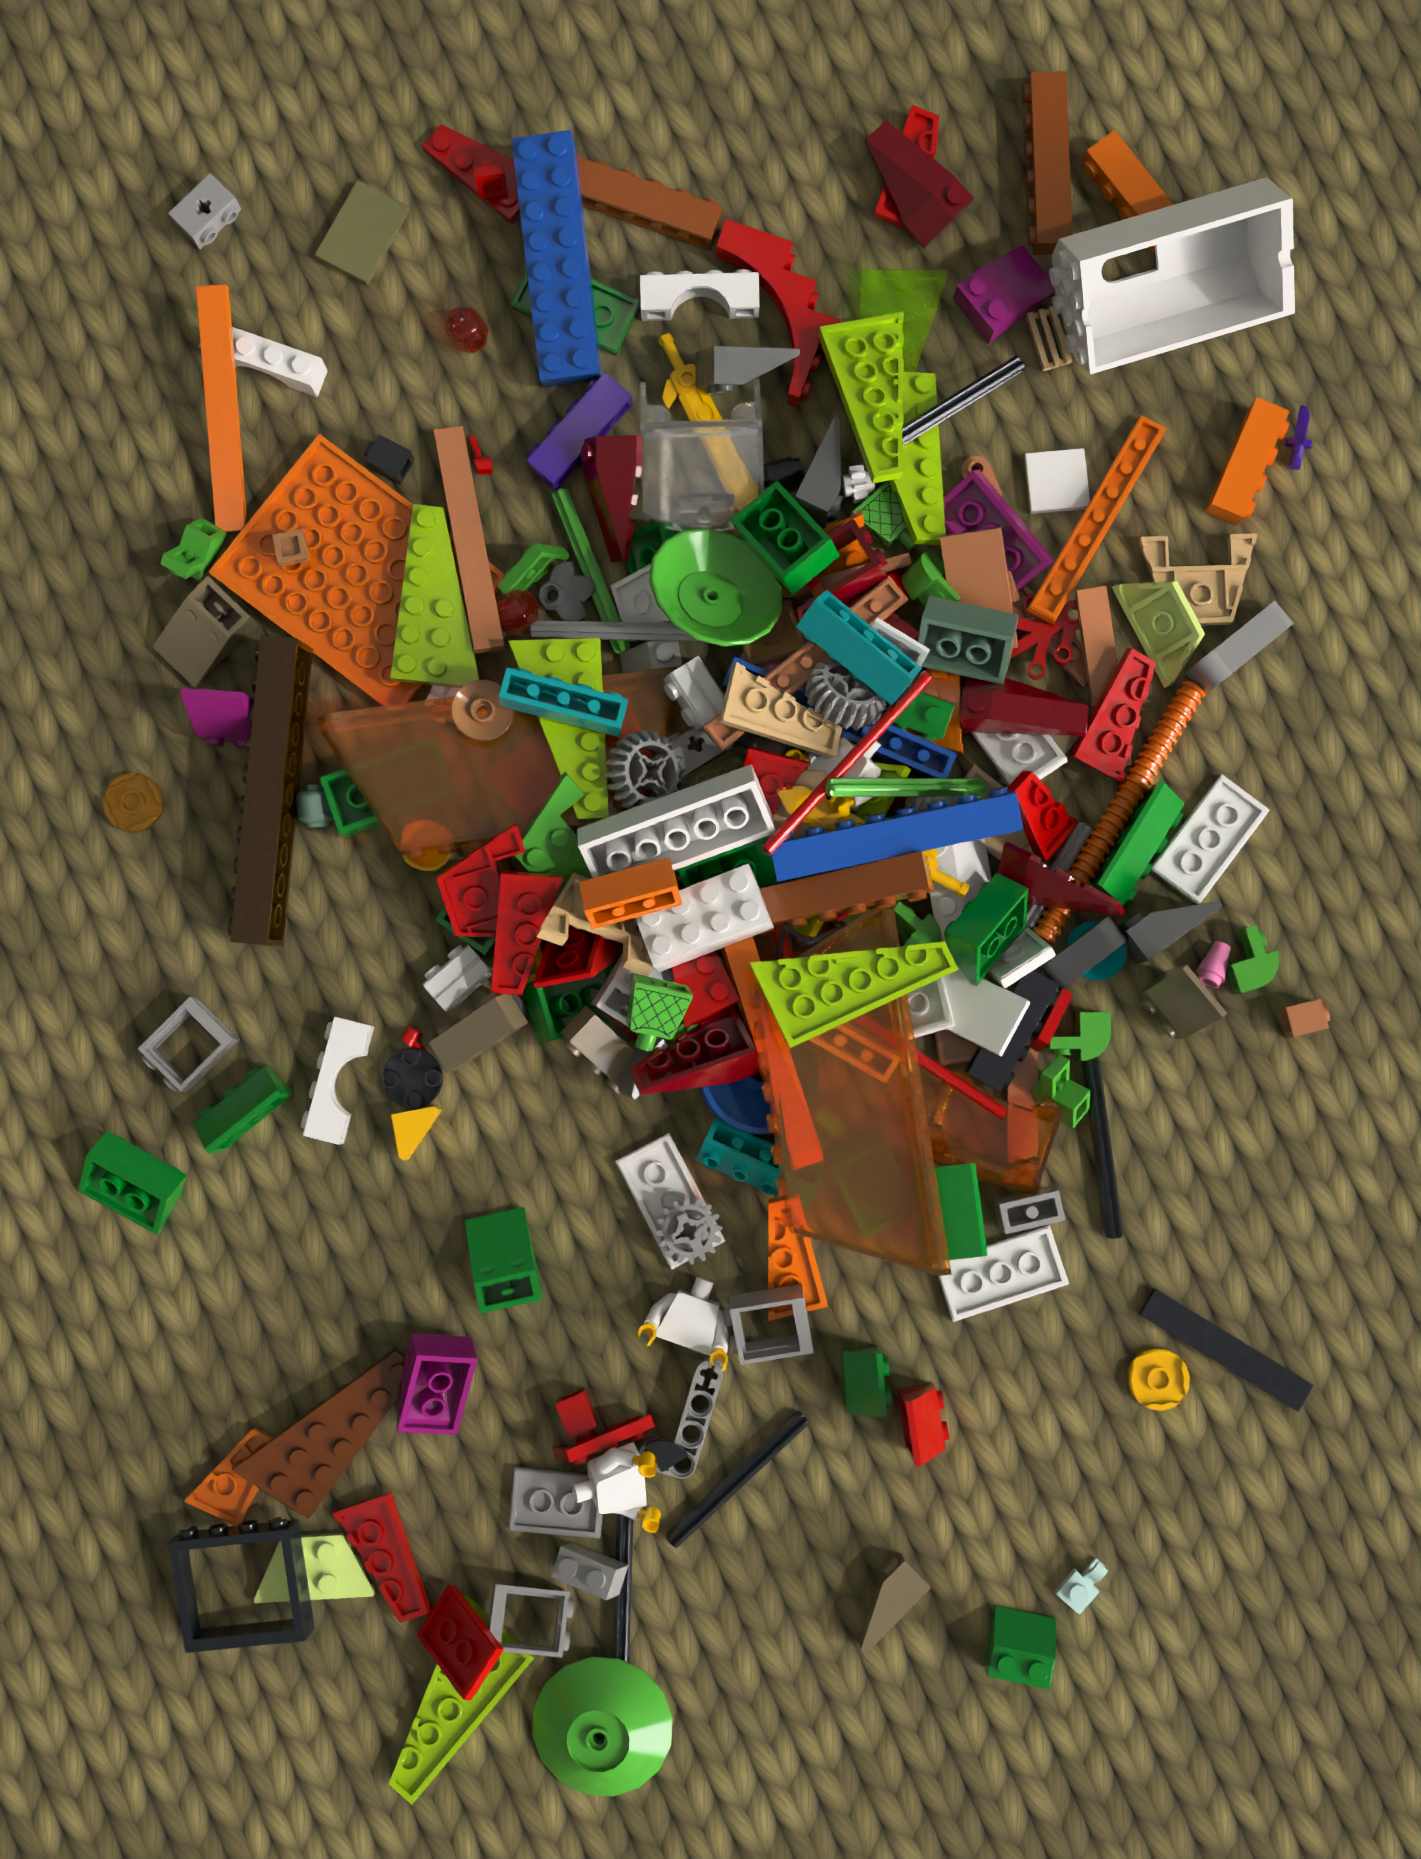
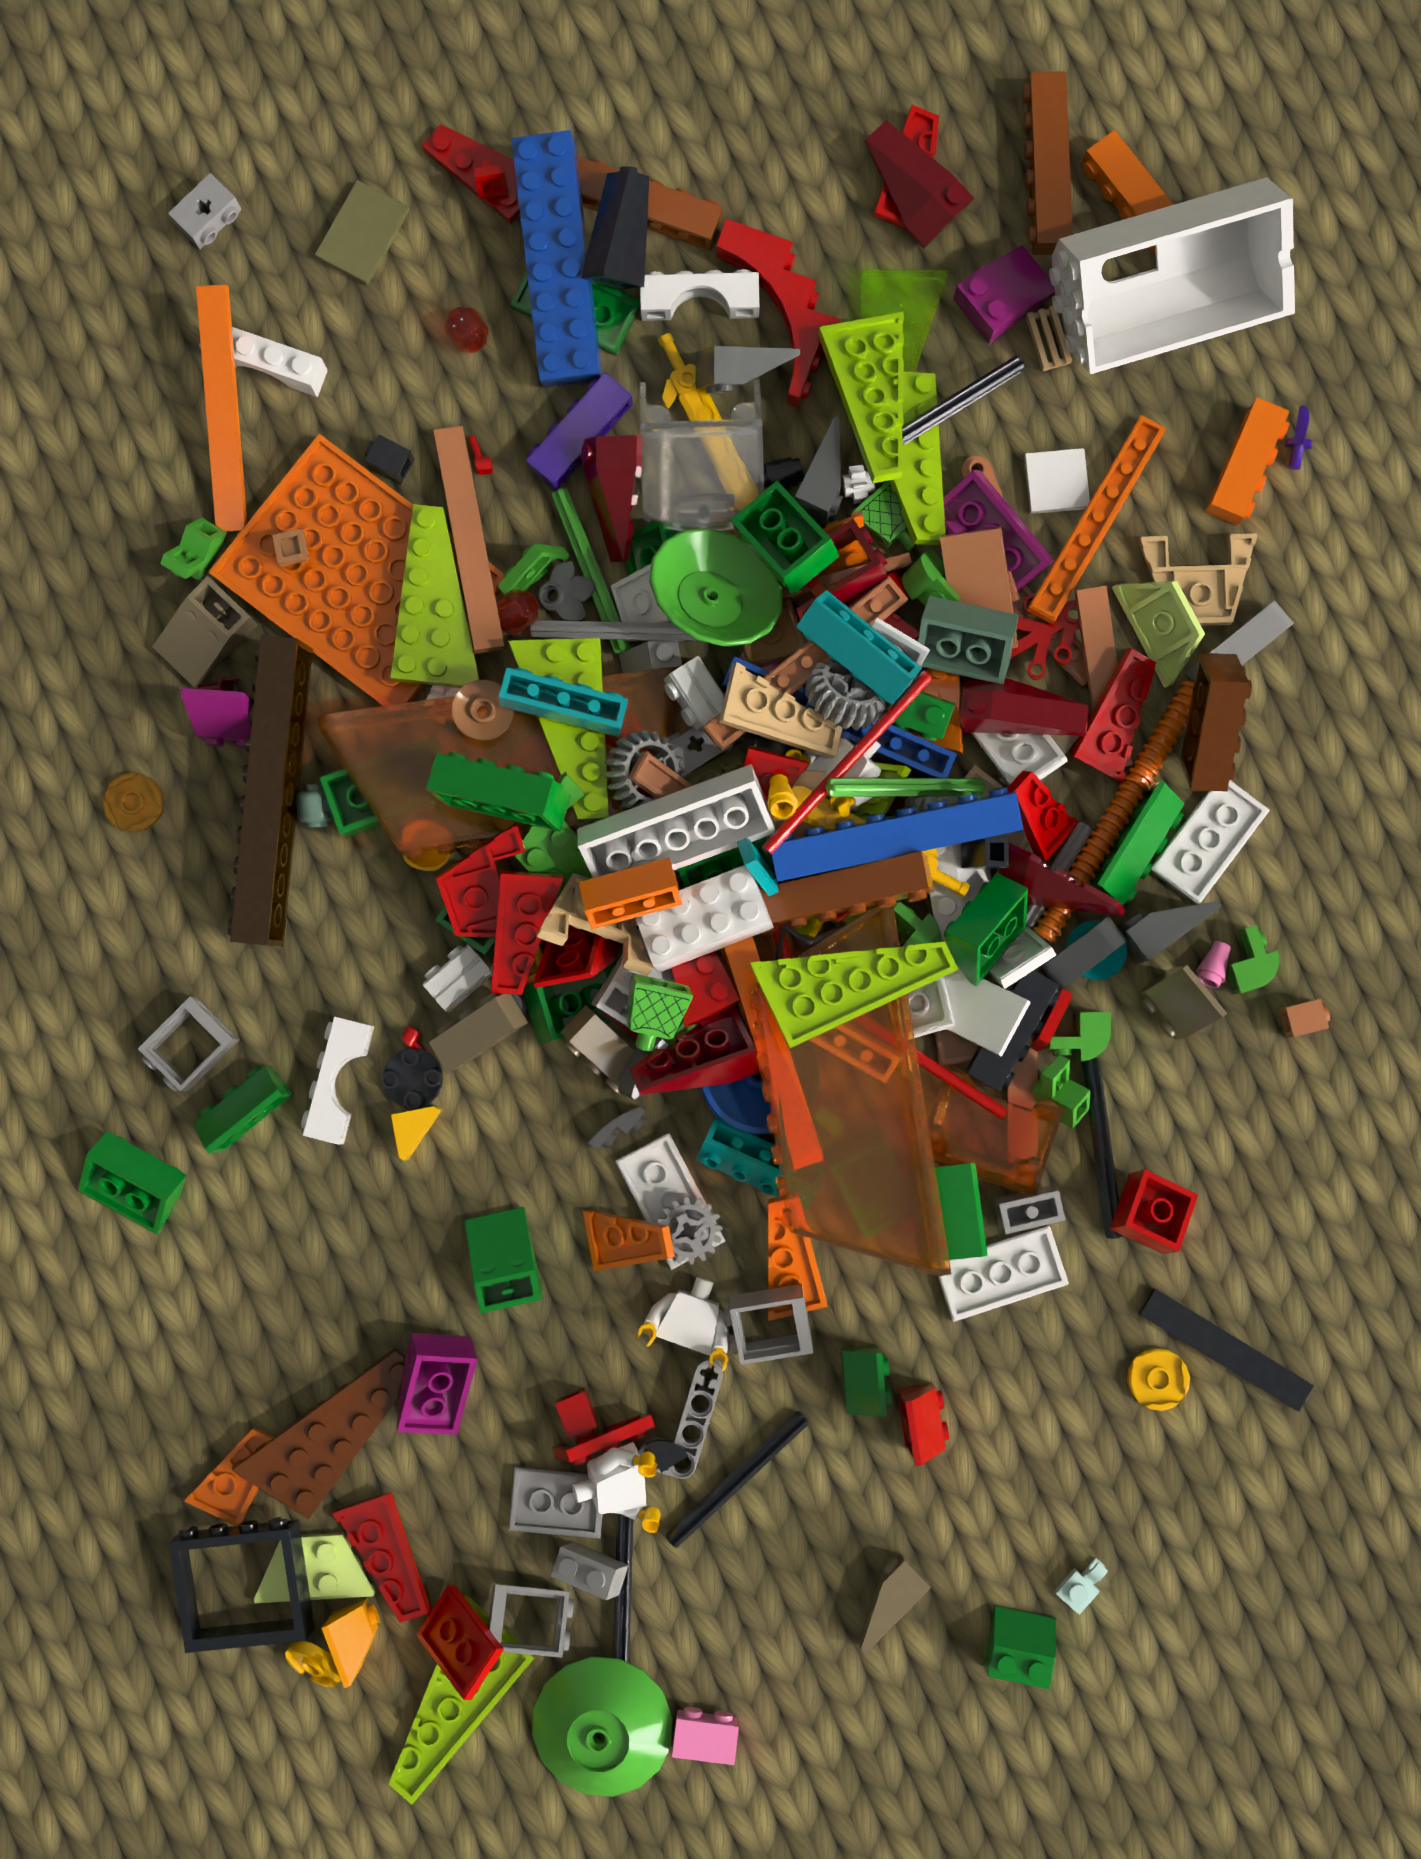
none -> dark red hand [198,677,241,692]
none -> yellow tile [285,1641,341,1687]
none -> light orange slope [321,1598,380,1688]
none -> green brick [426,752,571,832]
none -> black slope [582,166,650,290]
none -> orange wing [583,1210,675,1271]
none -> dark grey slope [588,1107,647,1151]
none -> nougat tile [628,751,693,799]
none -> bright pink brick [672,1707,739,1765]
none -> teal tile [737,837,779,897]
none -> yellow cone [767,774,798,819]
none -> black brick [961,836,1009,870]
none -> red brick [1110,1169,1198,1254]
none -> reddish brown brick [1180,653,1252,792]

